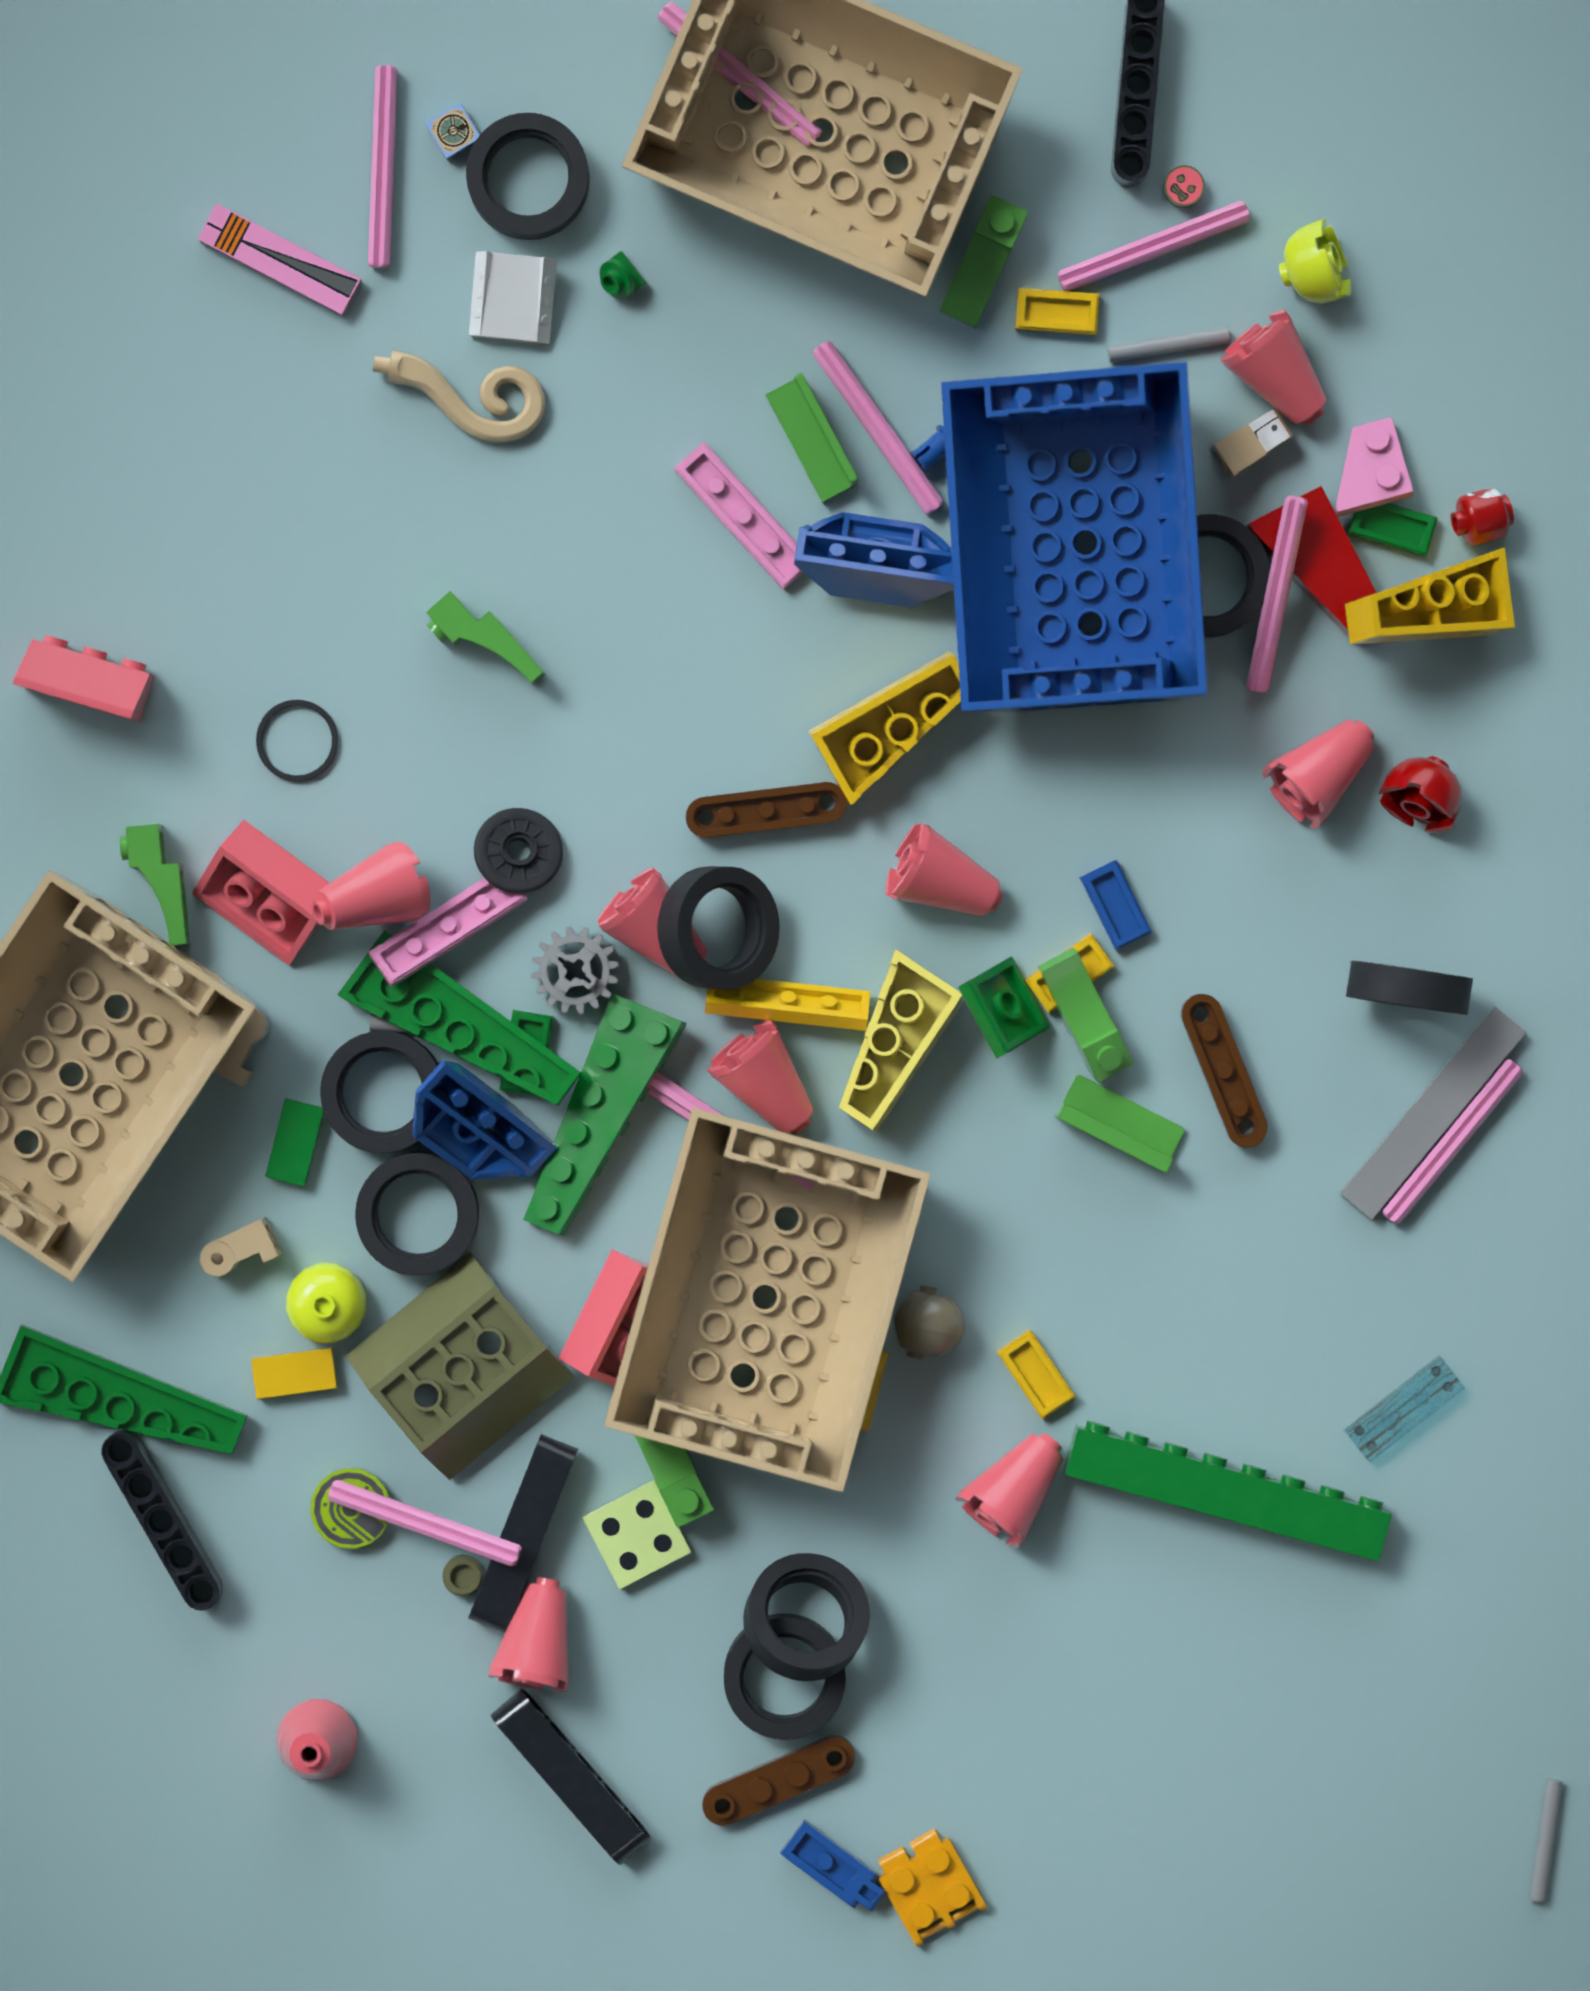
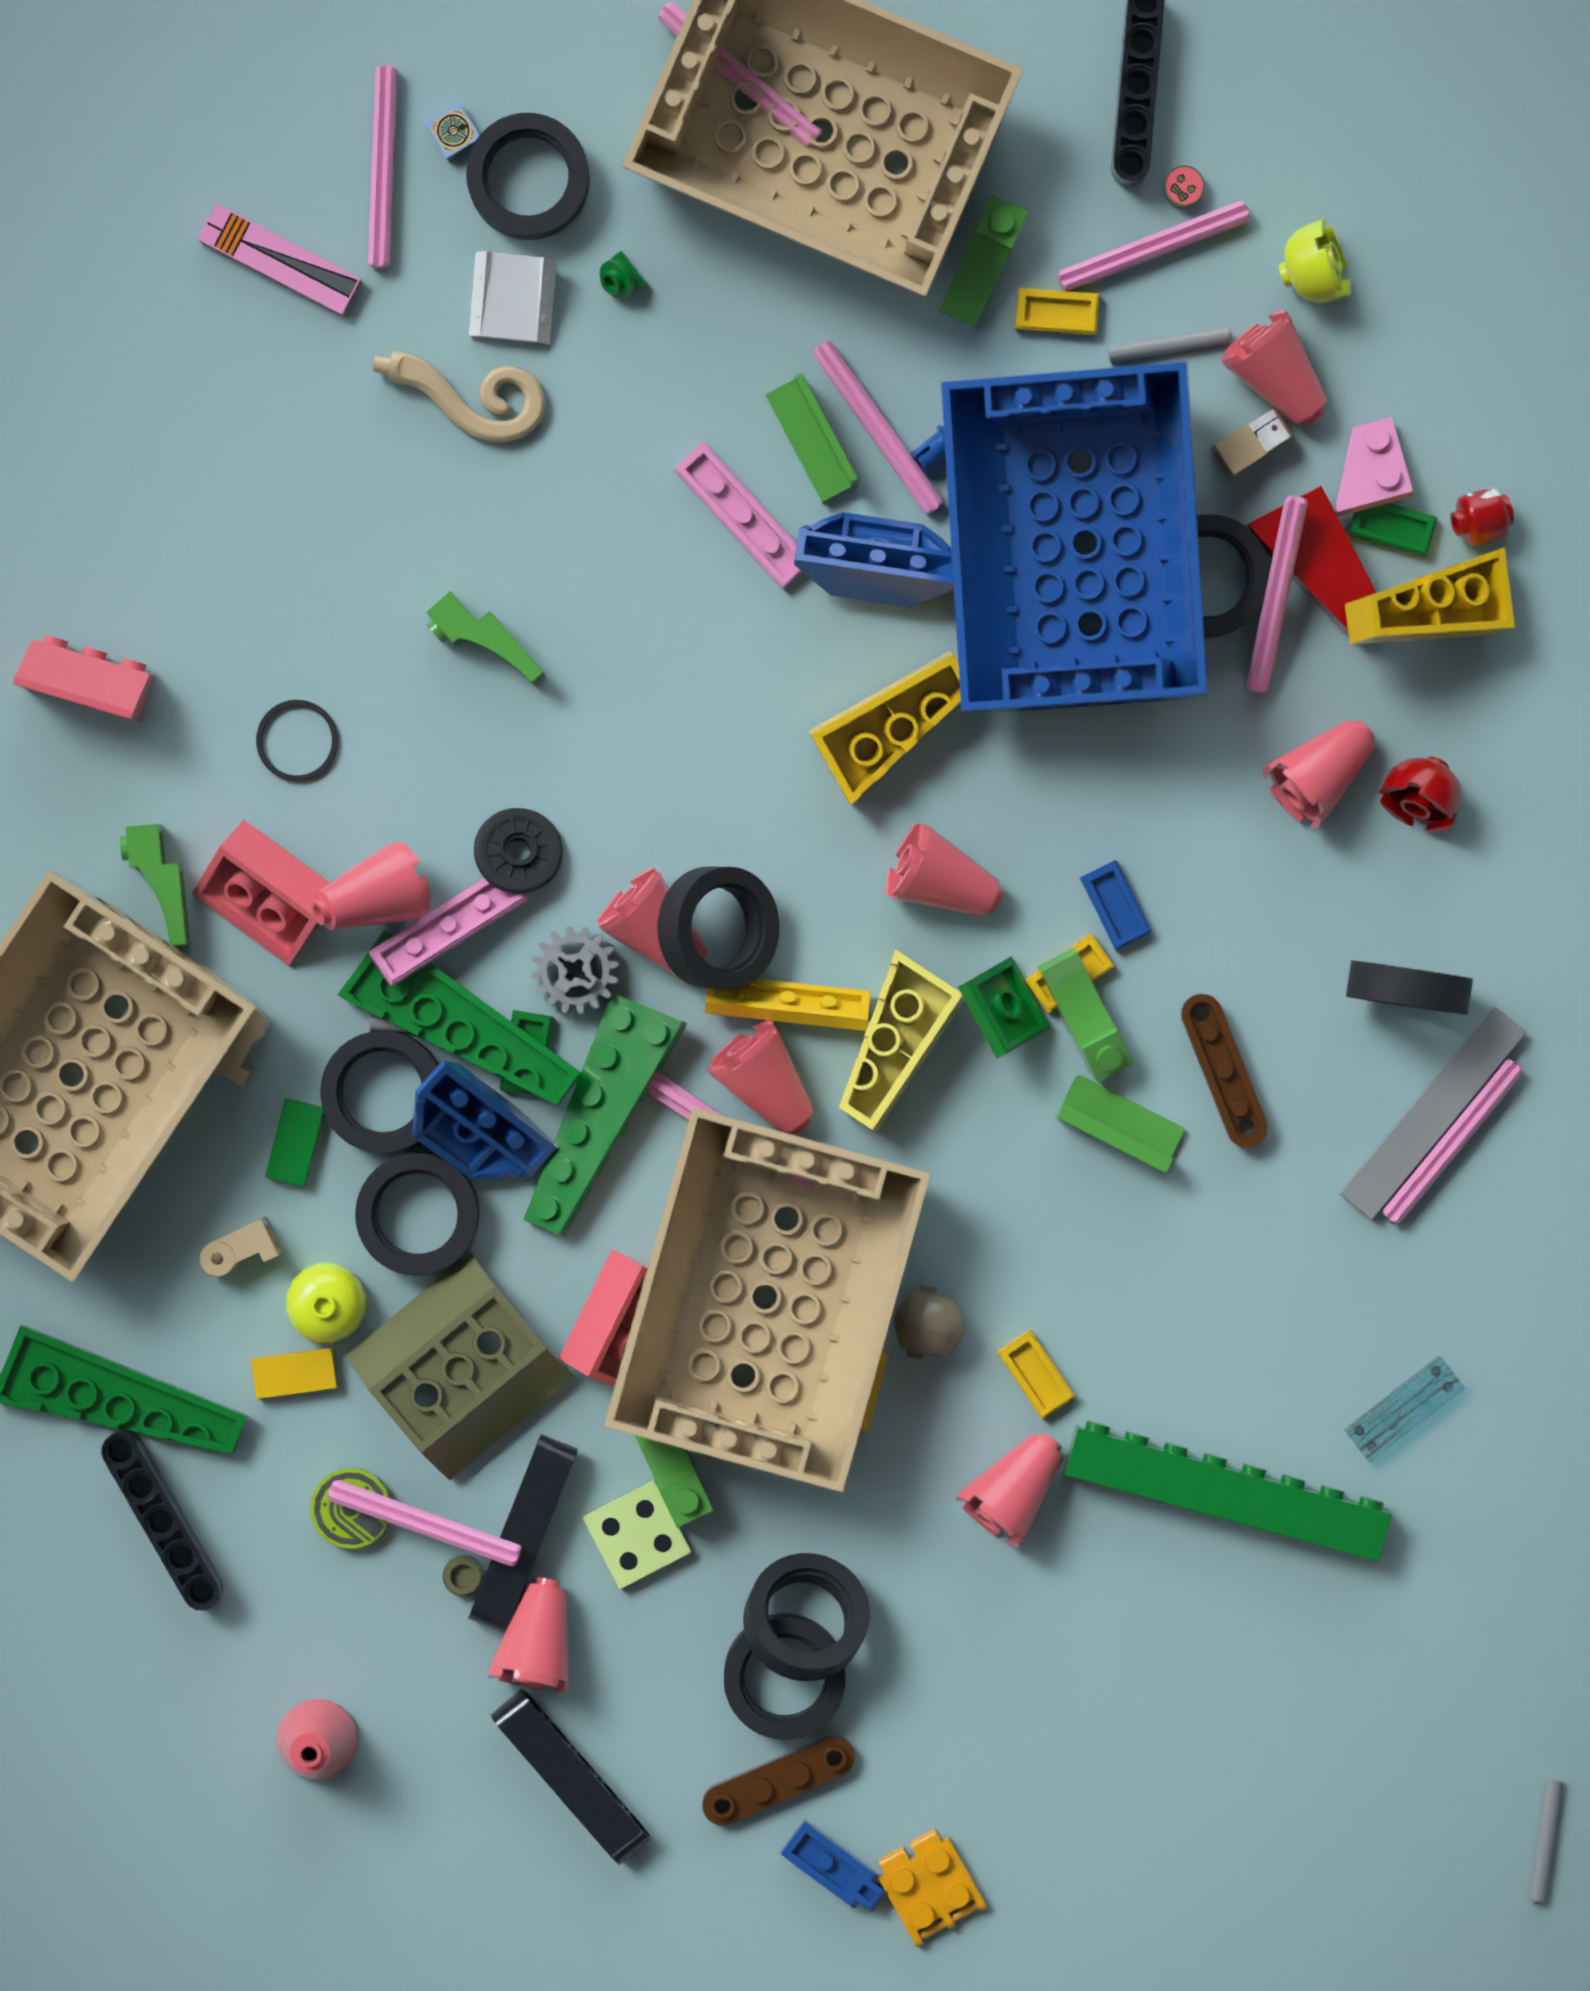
reddish brown plate [686,782,847,838] -> none

